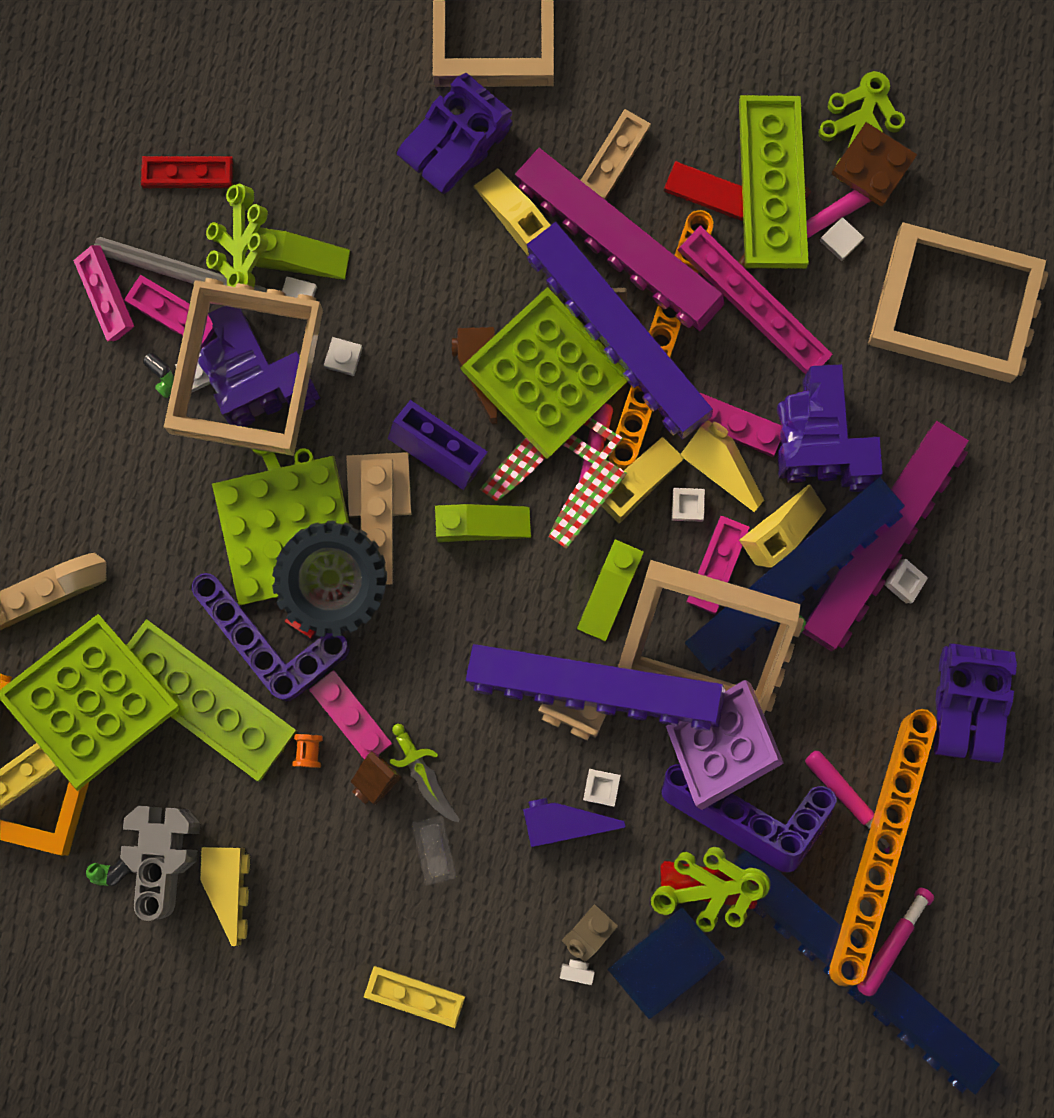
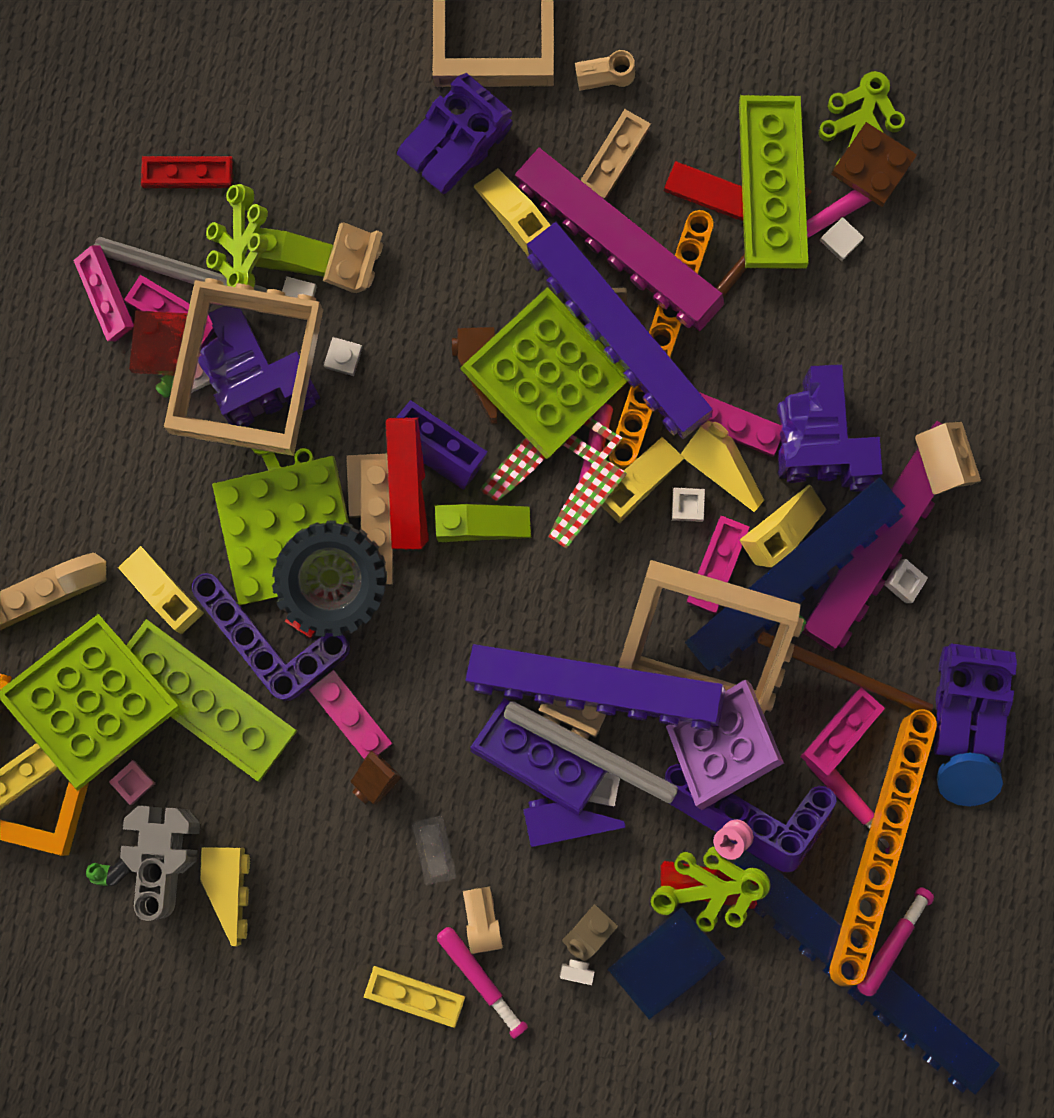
orange bush [292,734,323,768] -> none
piece [390,724,459,822] -> none
lime slope [577,539,644,642] -> none
dark pink plate [677,225,833,375] -> none
tan window [868,222,1048,383] -> none
none -> bright pink tile [109,760,156,805]
none -> light yellow slope [118,546,204,634]
none -> clear red plate [129,311,188,375]
none -> tan bracket [323,222,383,293]
none -> red slope [386,418,429,549]
none -> dark pink piece [437,927,528,1039]
none -> tan piece [463,886,503,954]
none -> dark purple tile [470,698,607,816]
none -> light grey axle [504,701,678,803]
none -> tan piece [575,50,635,91]
none -> bright pink wheel [713,819,754,859]
none -> reddish brown piece [758,631,933,712]
none -> dark pink plate [801,687,885,778]
none -> tan panel [915,422,981,494]
none -> blue tile [937,753,1003,806]

